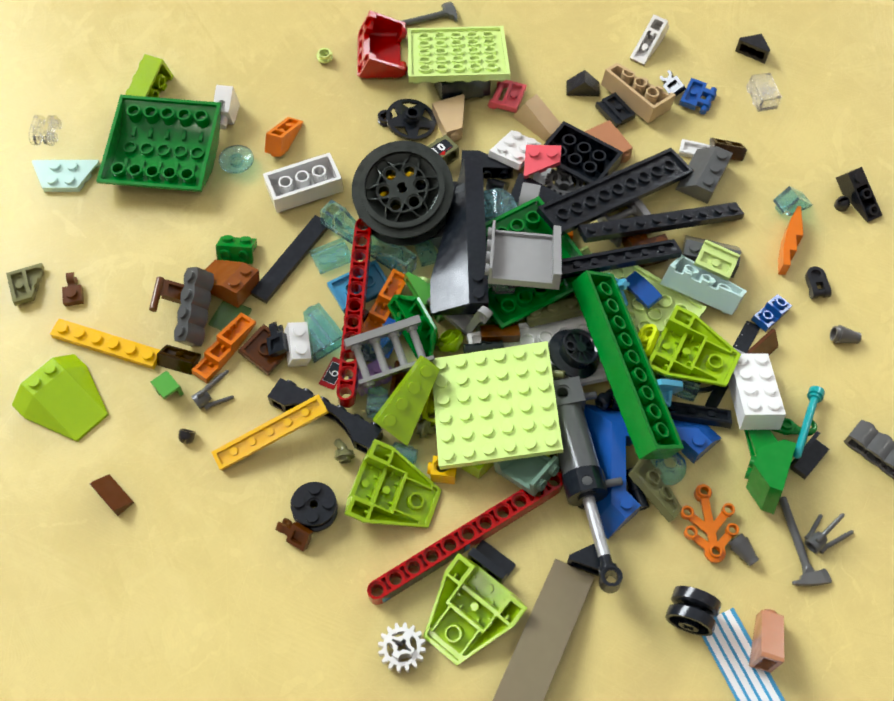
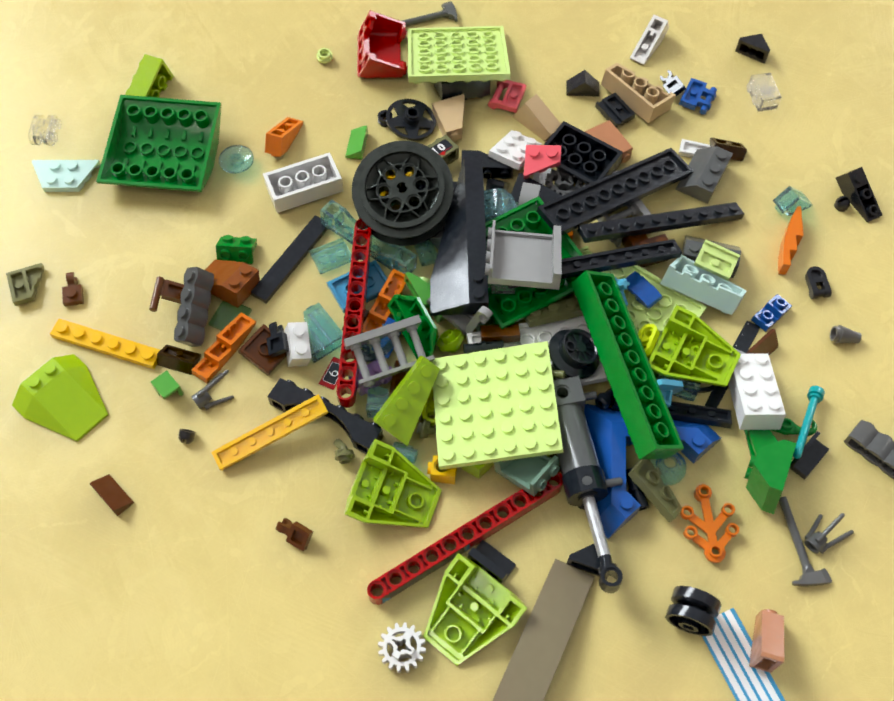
white torso [214,85,240,129] -> none
black wheel [290,482,338,532] -> none
dark grey cone [729,533,759,566] -> none
none -> bright green slope [345,126,368,160]

